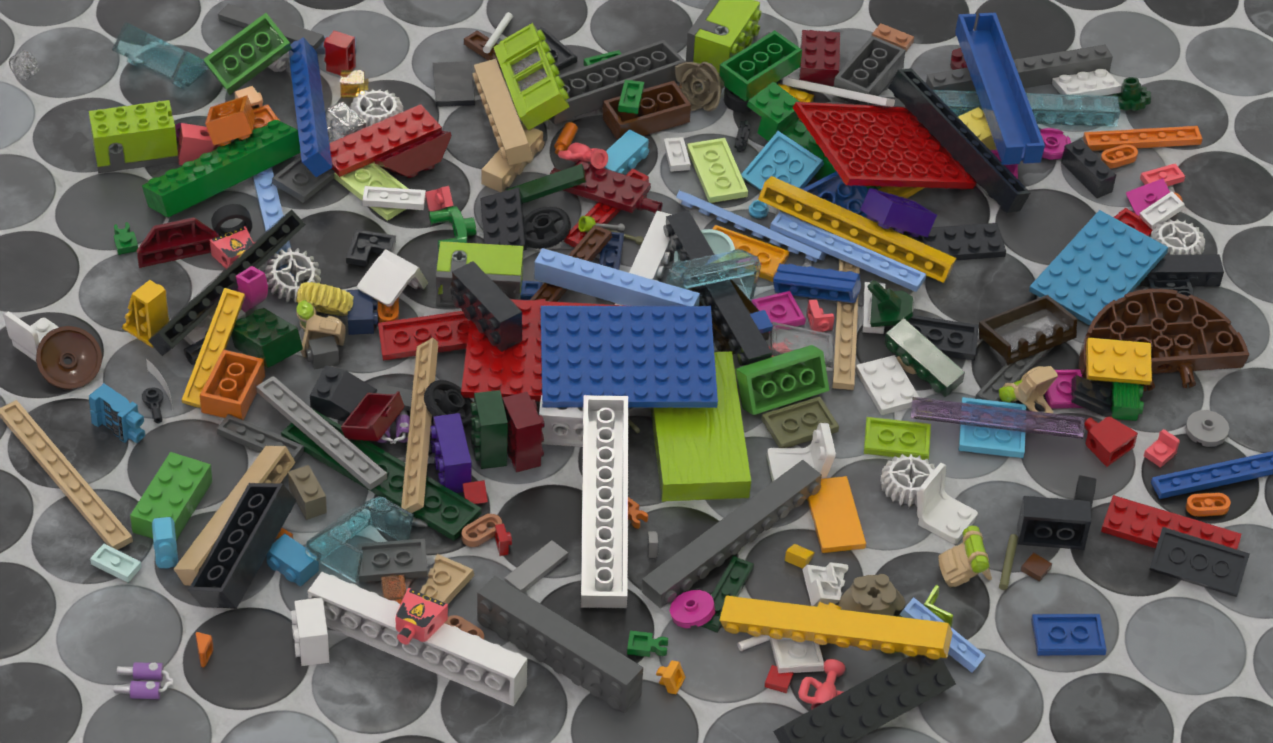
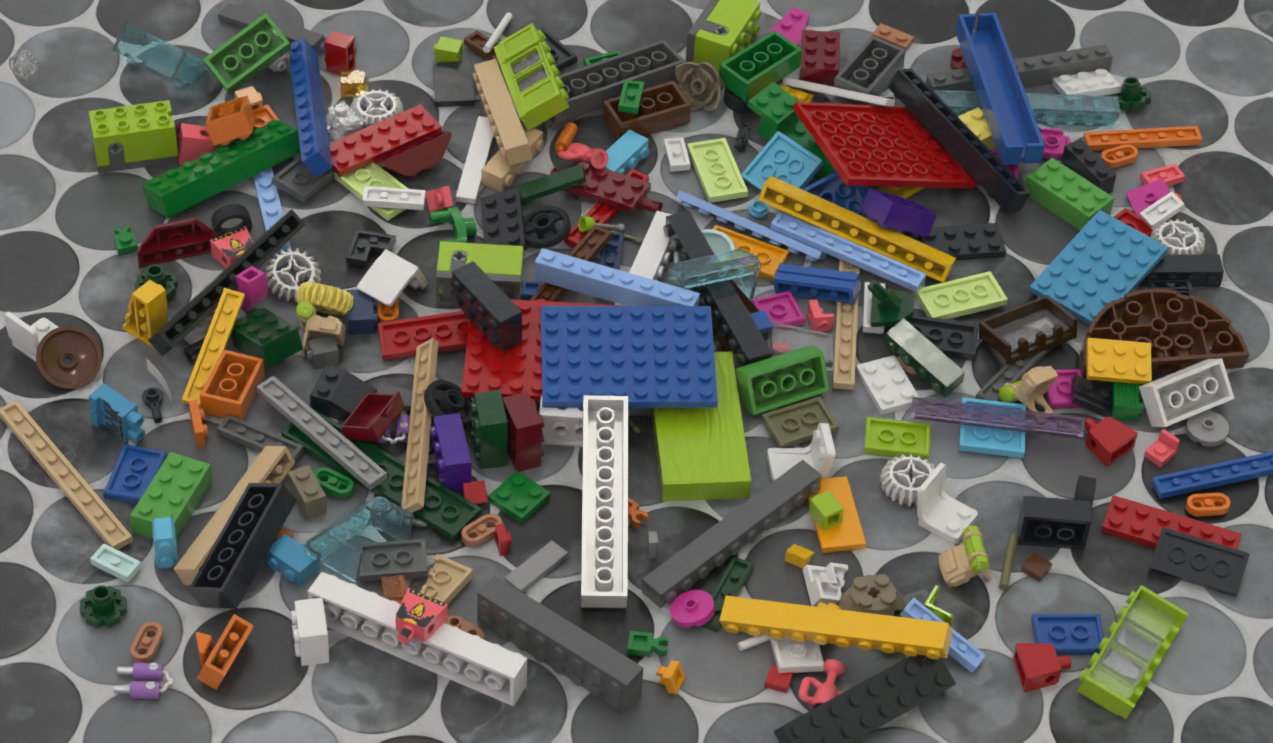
none -> dark green plant [80,585,127,628]
none -> blue tile [103,444,167,504]
none -> nougat plate [130,622,163,663]
none -> dark green plant [134,264,178,300]
none -> orange plate [189,400,208,447]
none -> orange brick [196,614,254,690]
none -> green plate [314,467,354,499]
none -> lime brick [433,36,463,62]
none -> white tile [456,116,494,204]
none -> green plate [488,471,551,524]
none -> dark pink wing [767,7,810,46]
none -> lime brick [809,491,844,531]
none -> yellowish green plate [915,271,1008,320]
none -> red torso [1013,643,1071,692]
none -> bright green brick [1025,158,1114,231]
none -> window [1077,585,1189,719]
none -> white brick [1139,358,1235,427]

